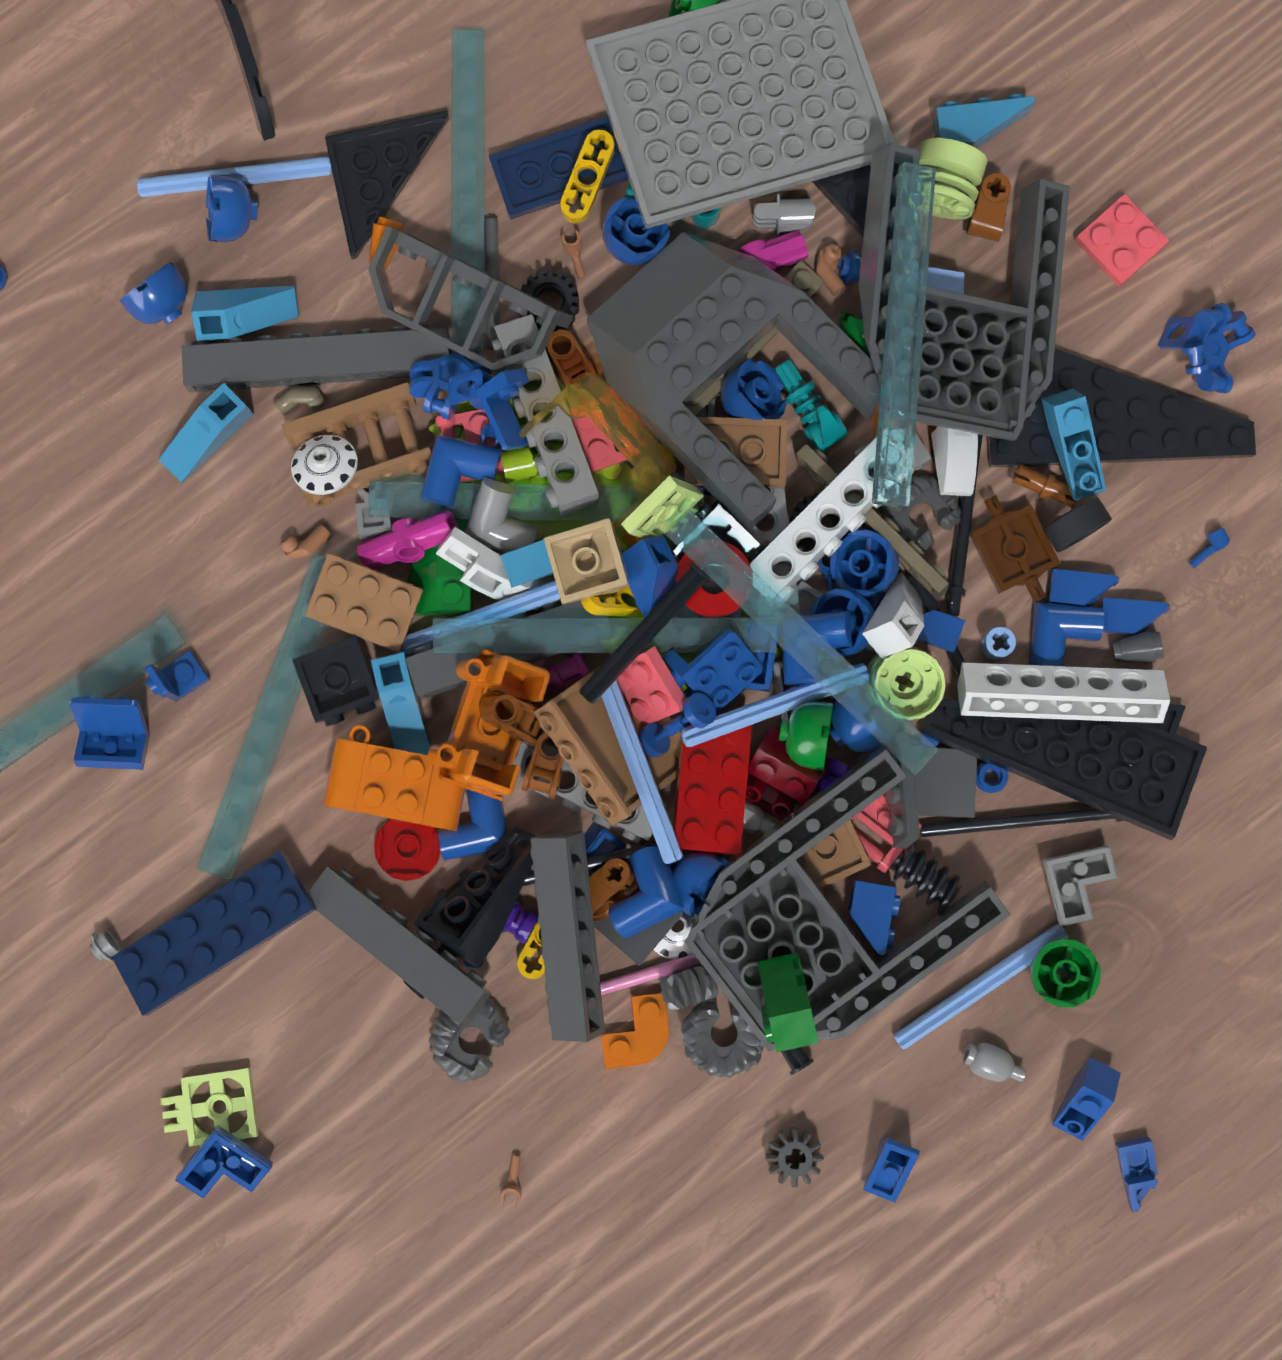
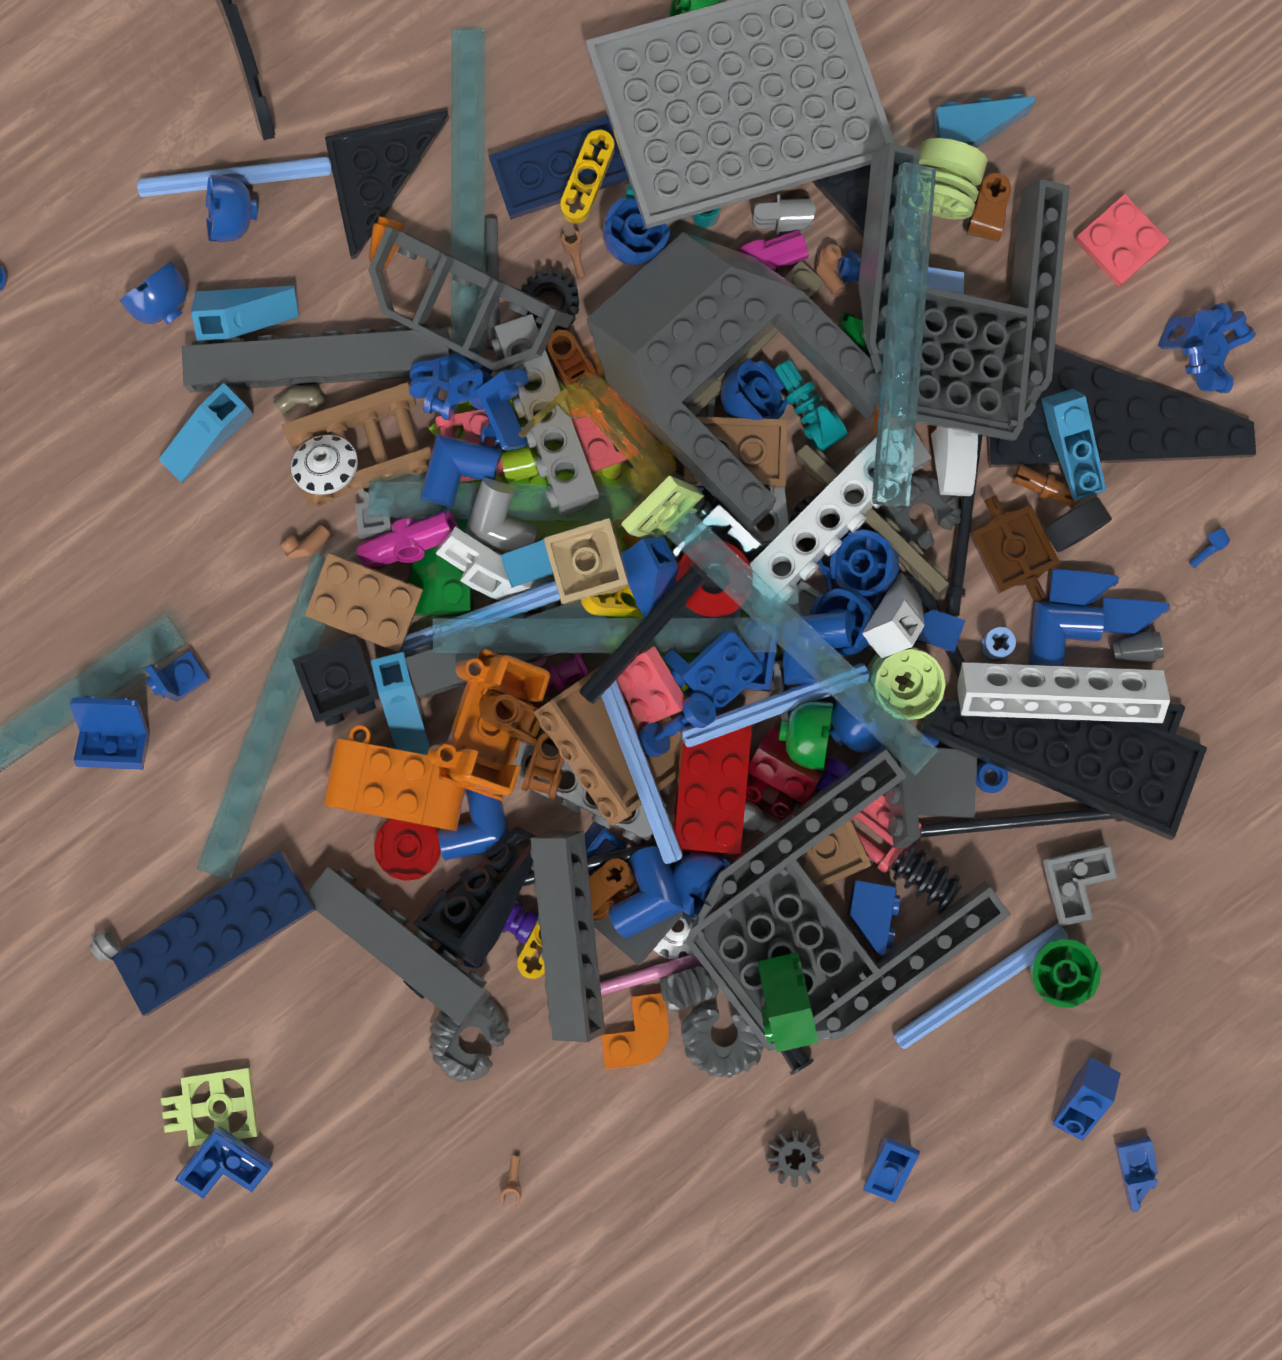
light grey plant [963,1043,1027,1082] -> none

